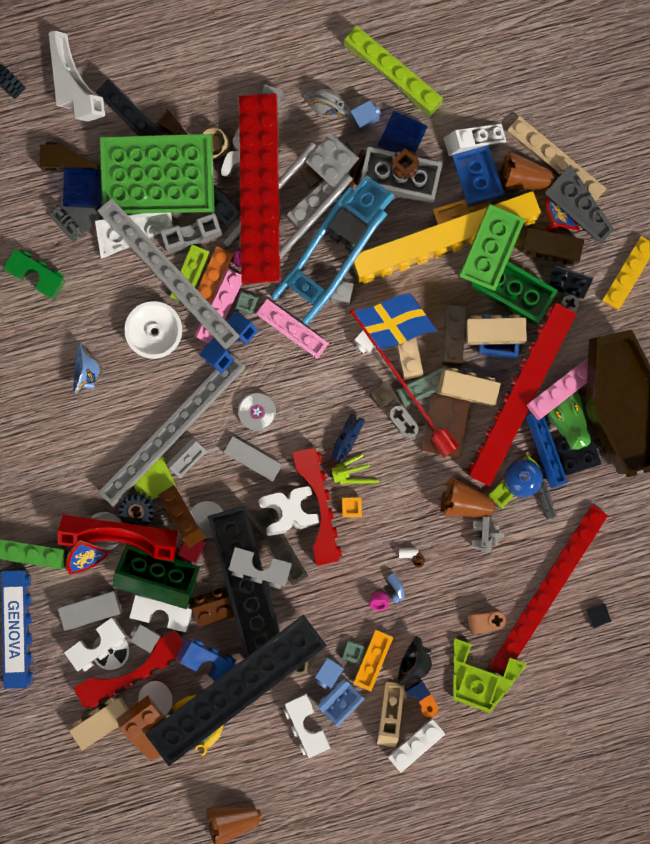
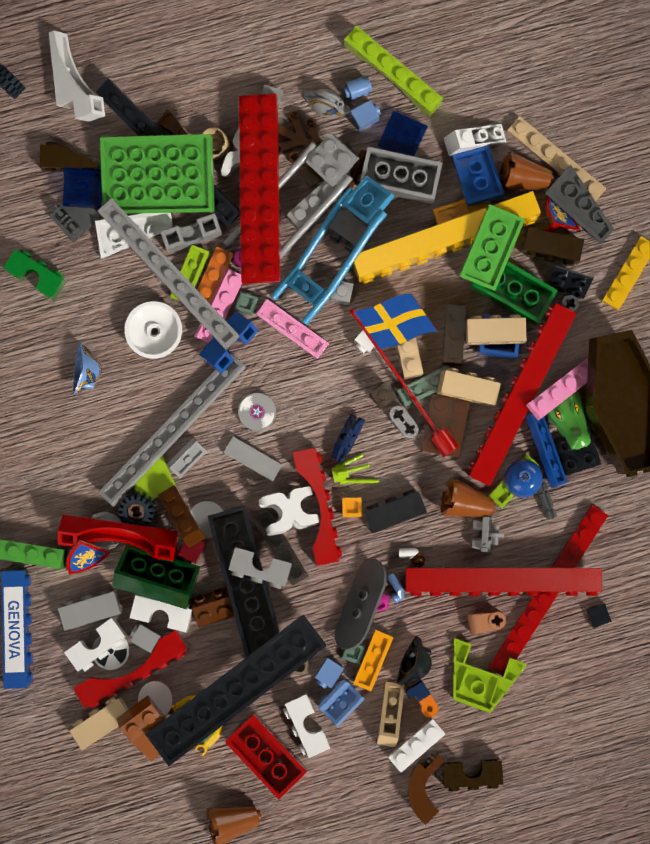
blue arch [175,638,237,681] -> none
reddish brown brick [391,148,419,180] -> none
none -> red brick [225,713,307,800]
none -> reddish brown plant [278,110,323,164]
none -> dark grey piece [335,559,387,650]
none -> medium blue brick [343,77,372,101]
none -> black brick [364,489,427,534]
none -> red brick [406,568,602,596]
none -> reddish brown arch [408,753,445,825]
none -> dark brown arch [442,759,503,791]

